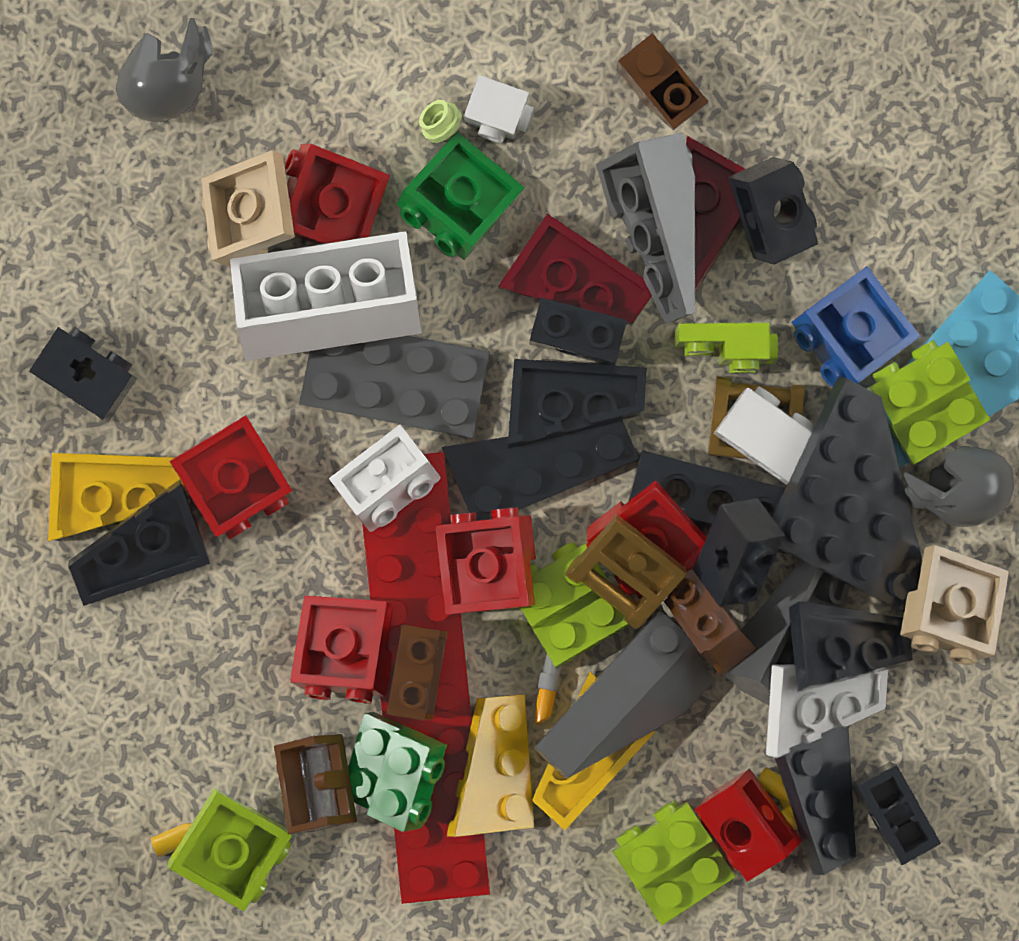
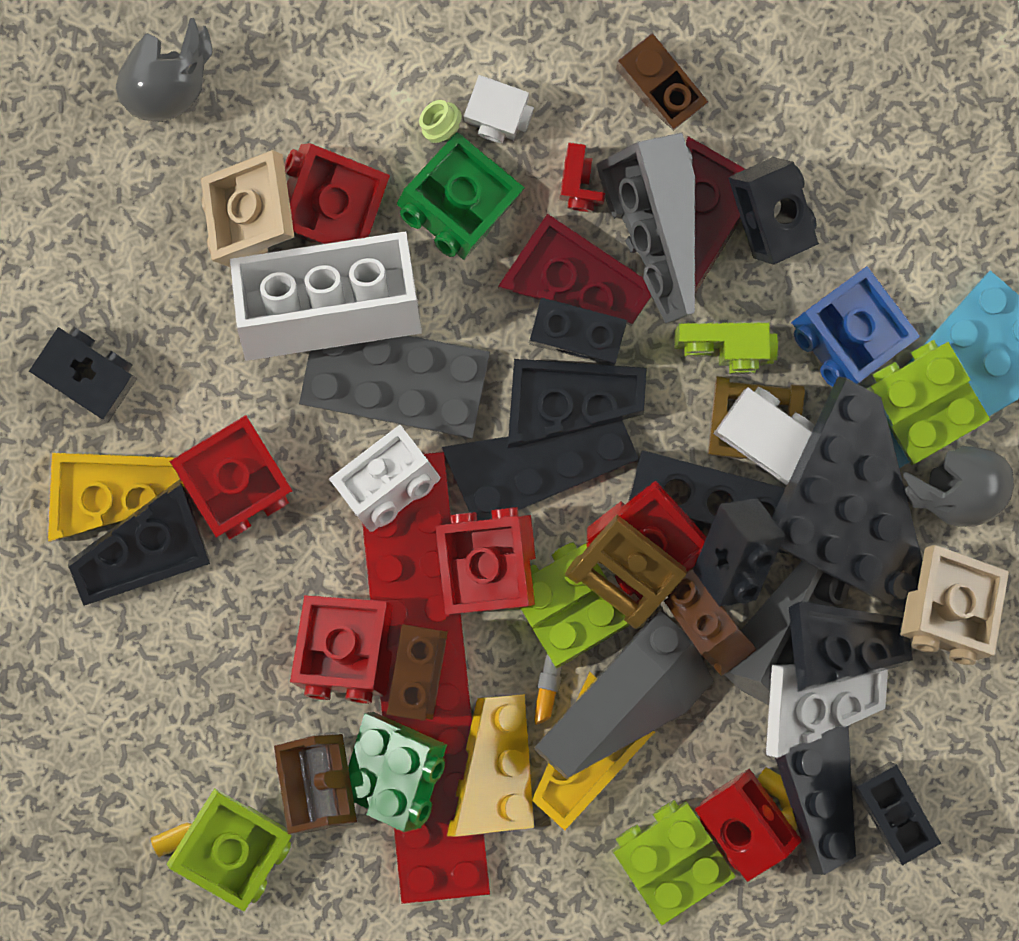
none -> red bracket [559,142,606,212]

